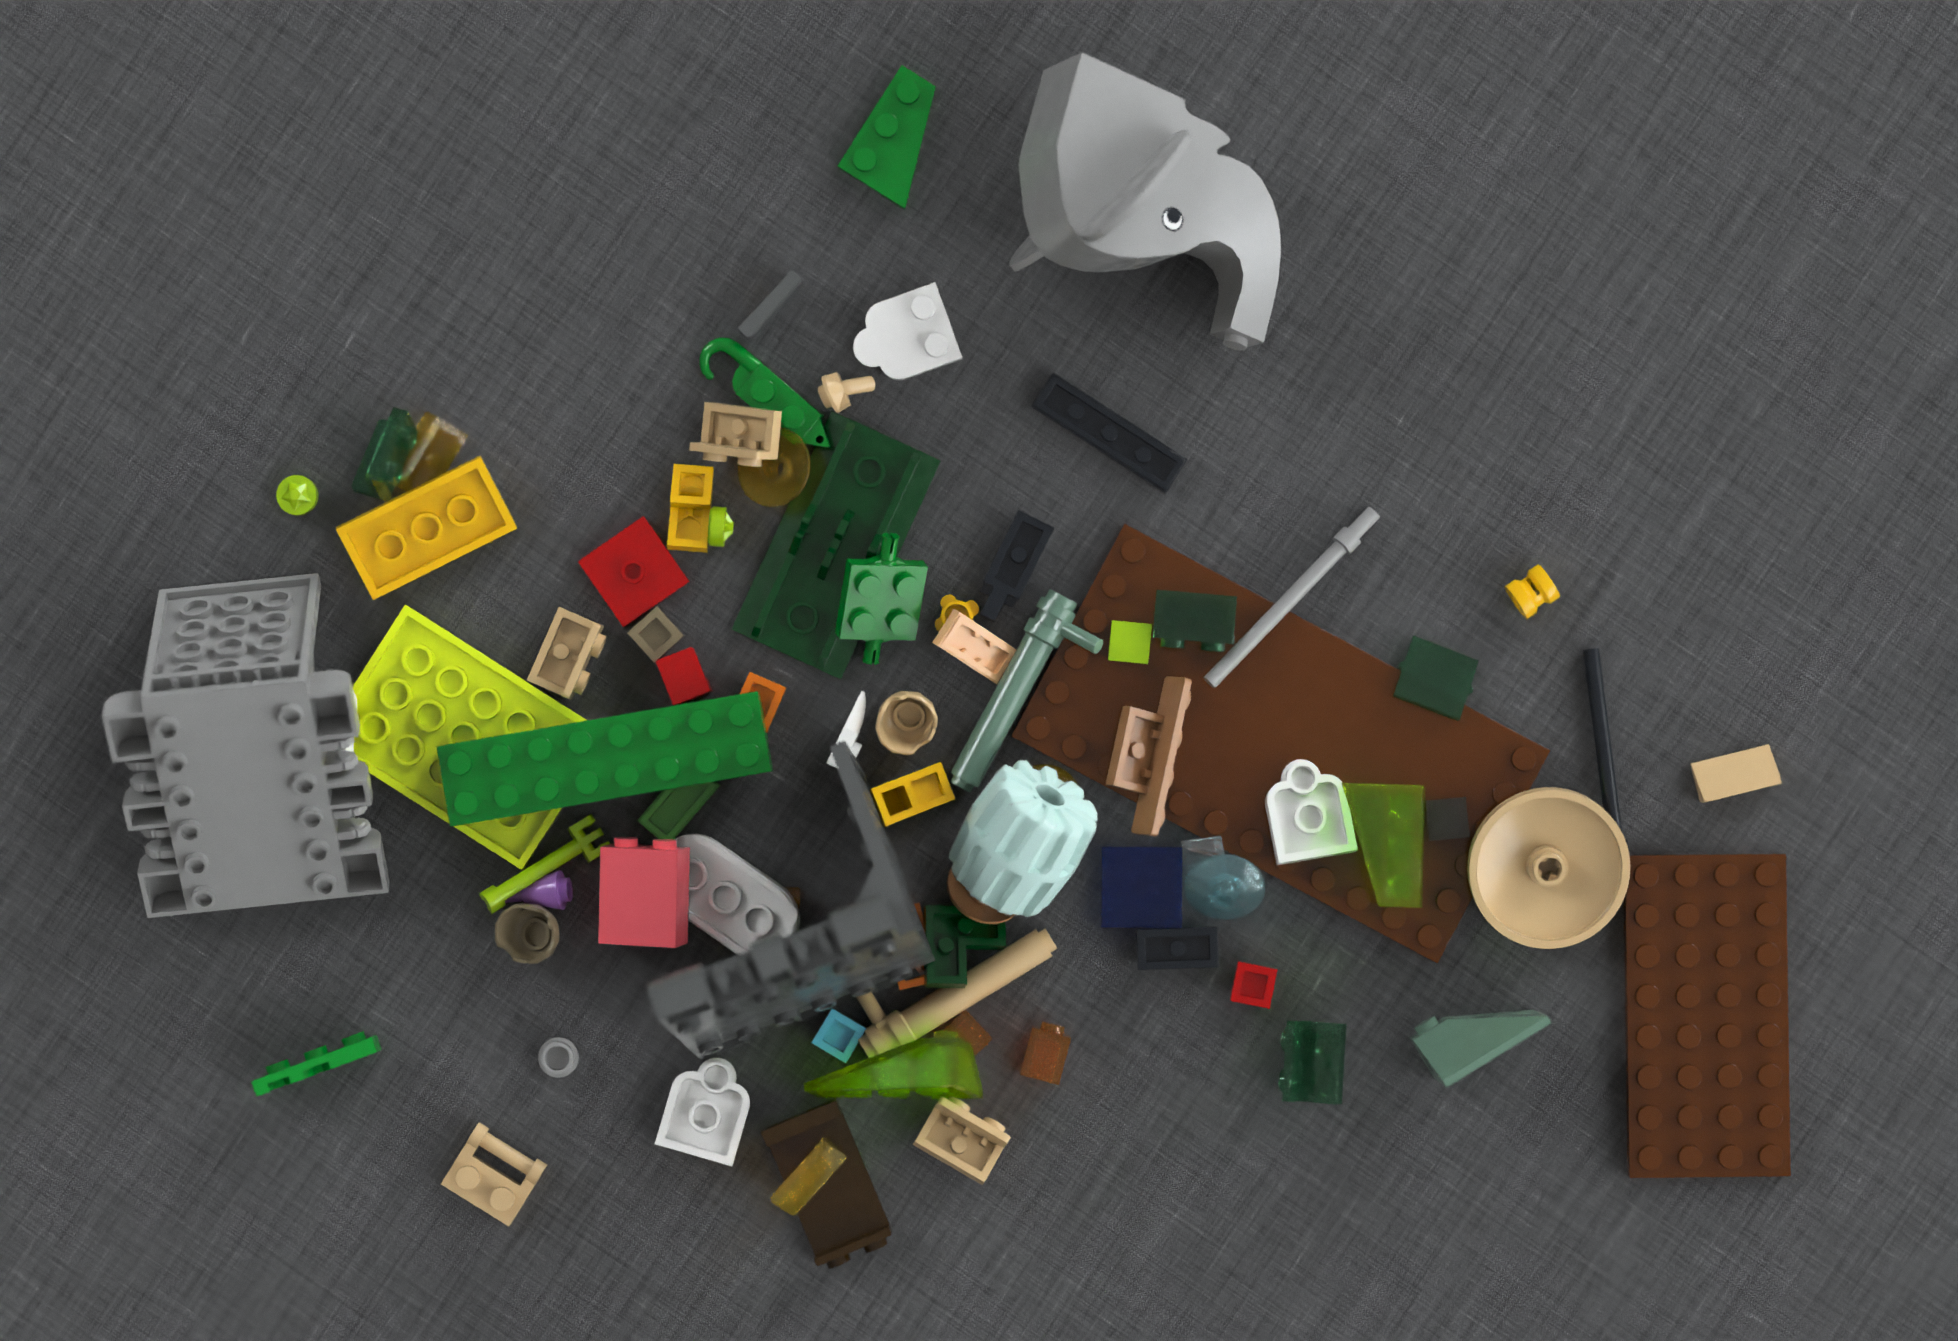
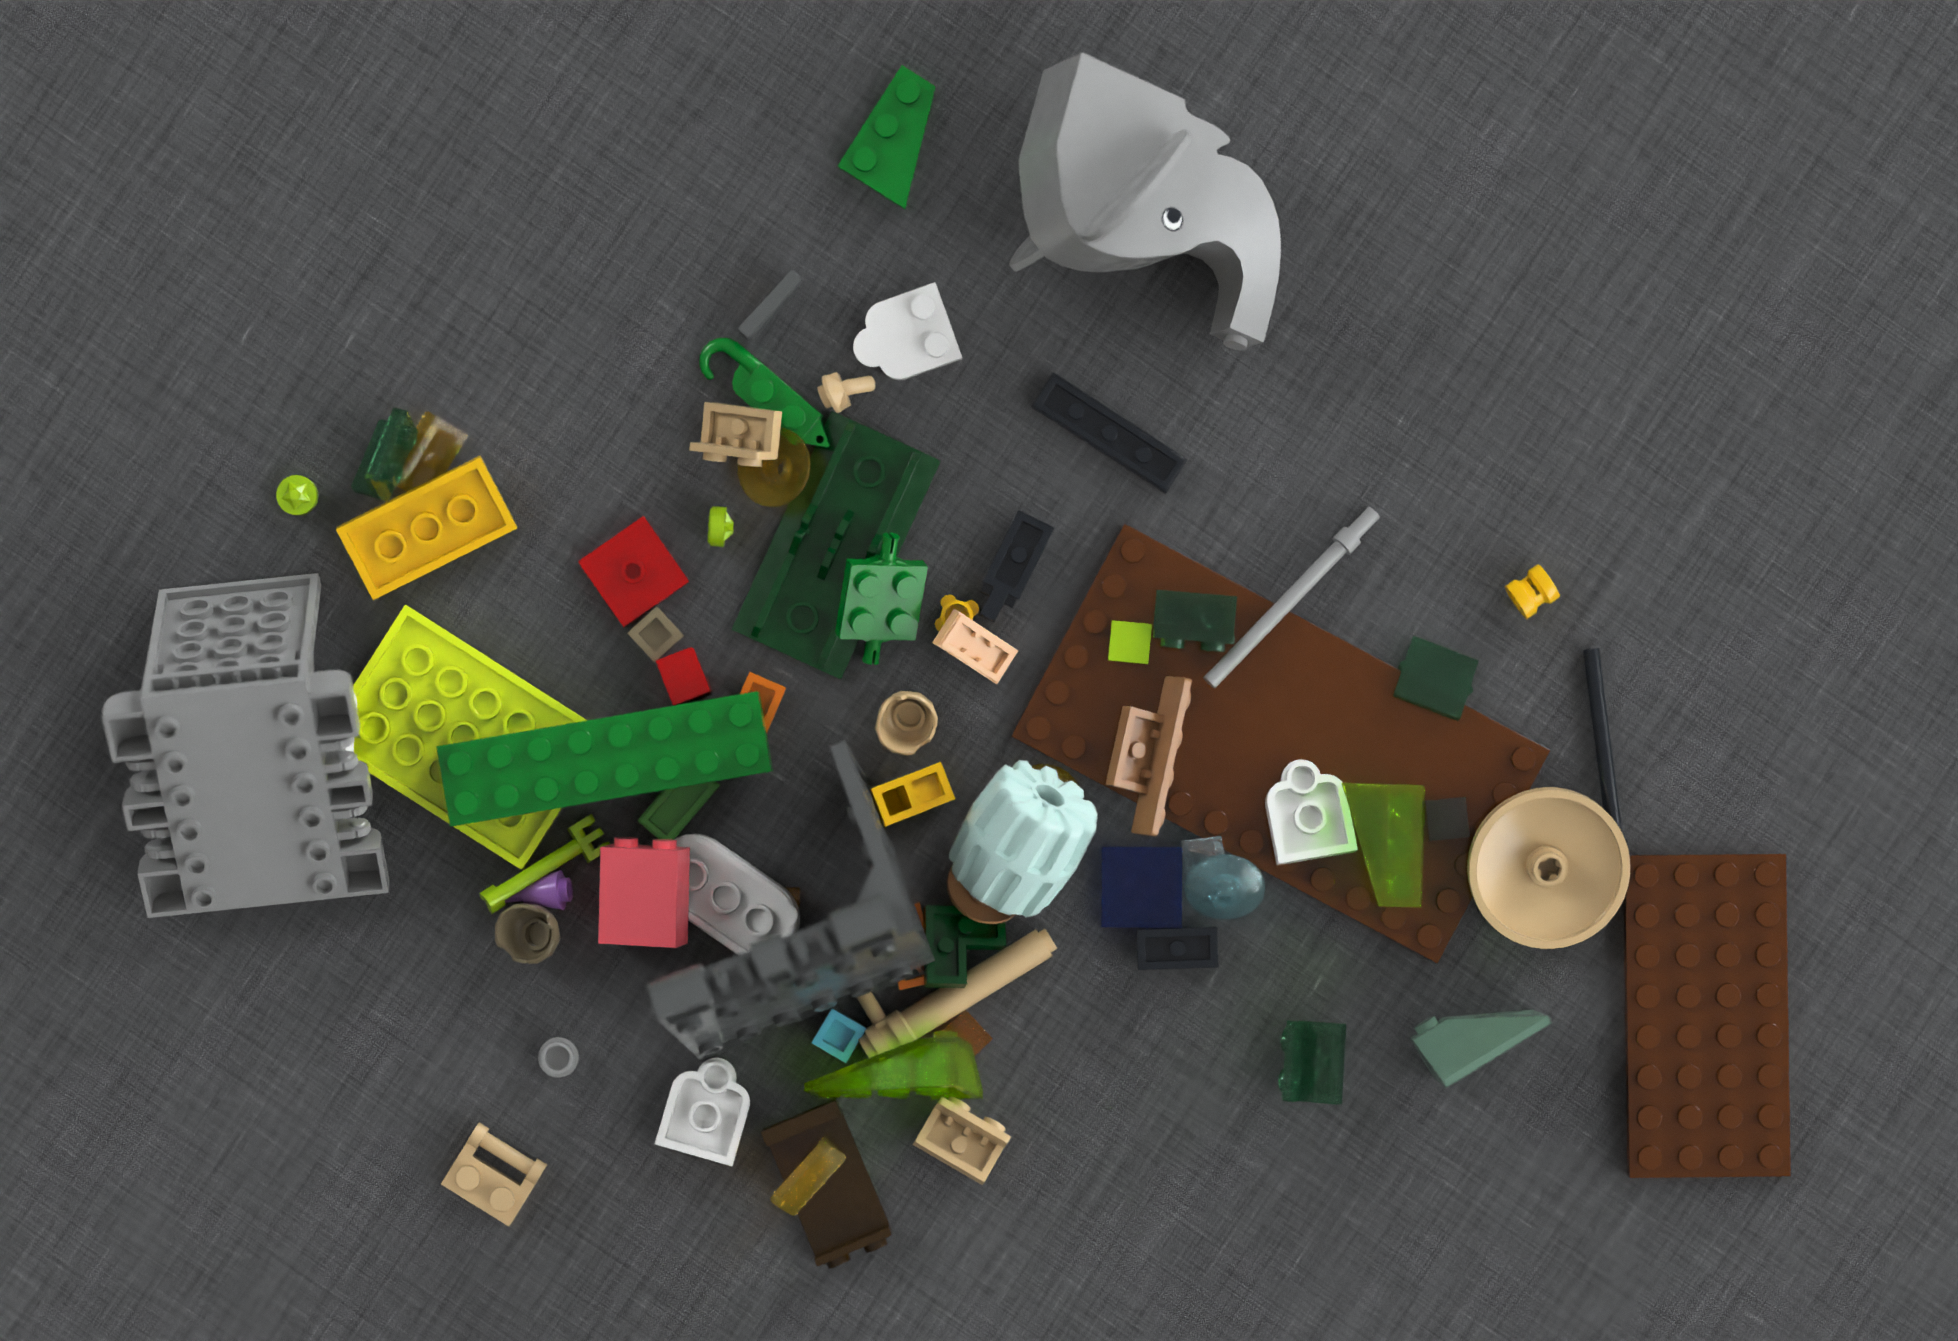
green wing [251,1031,382,1097] -> none
tan bracket [527,607,607,700] -> none
yellow slope [667,464,714,553] -> none
white plate [827,691,866,768] -> none
sand green cylinder [950,589,1103,793] -> none
clear orange brick [1020,1021,1071,1085] -> none
red plate [1229,961,1278,1009] -> none
tan slope [1690,744,1782,803] -> none

